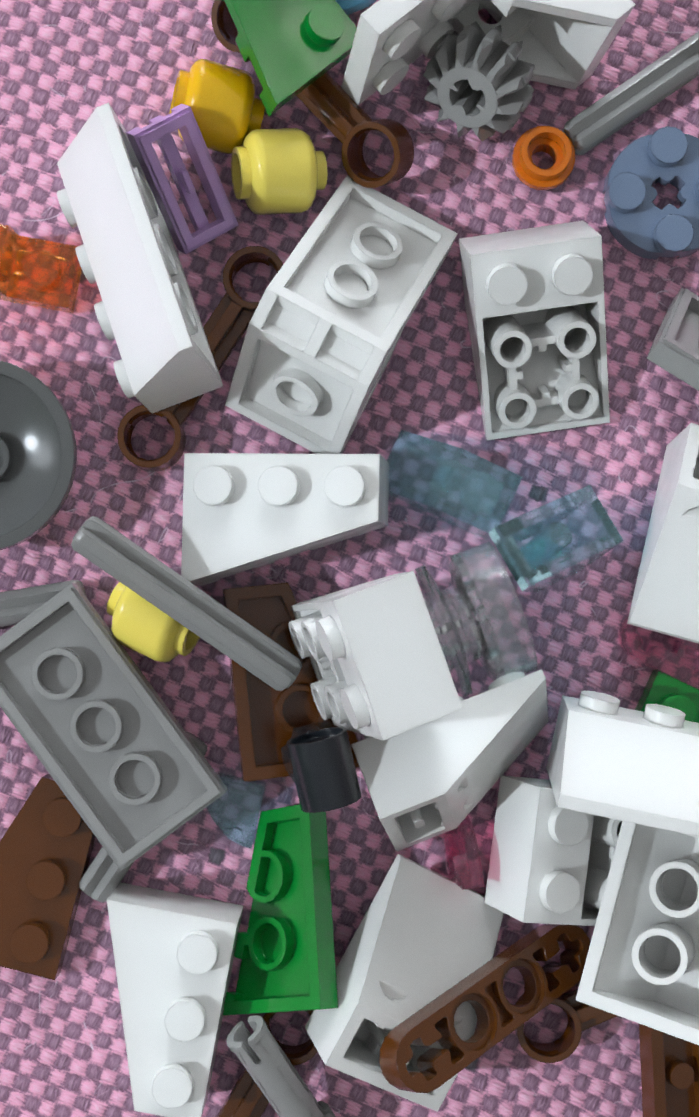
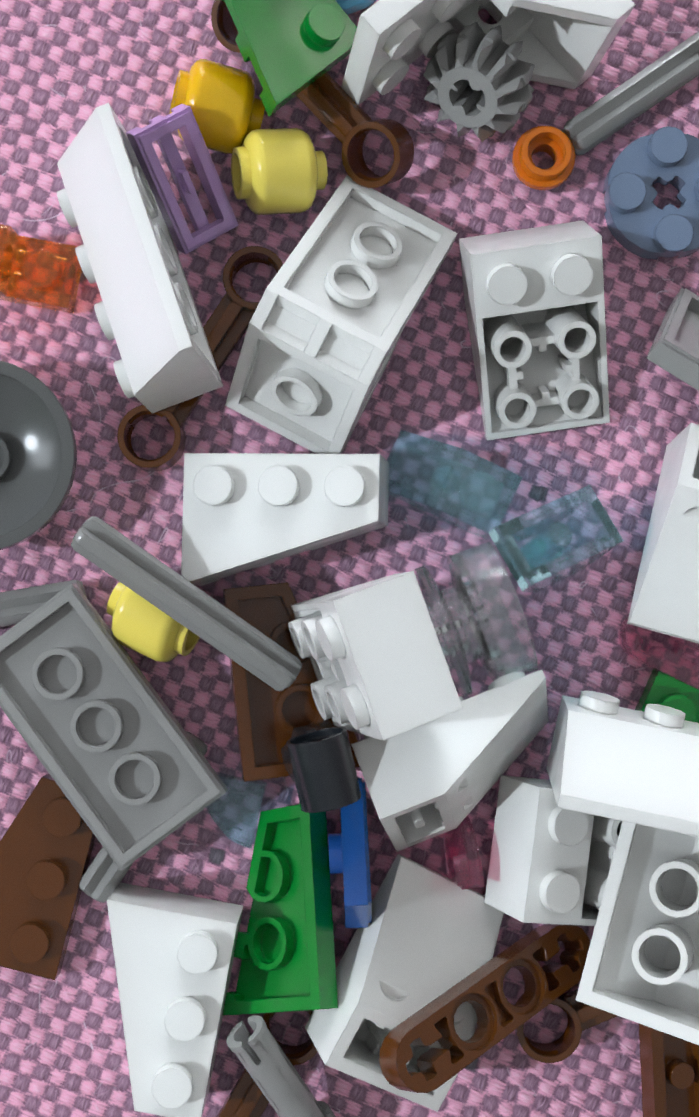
none -> blue plate [328,778,372,928]

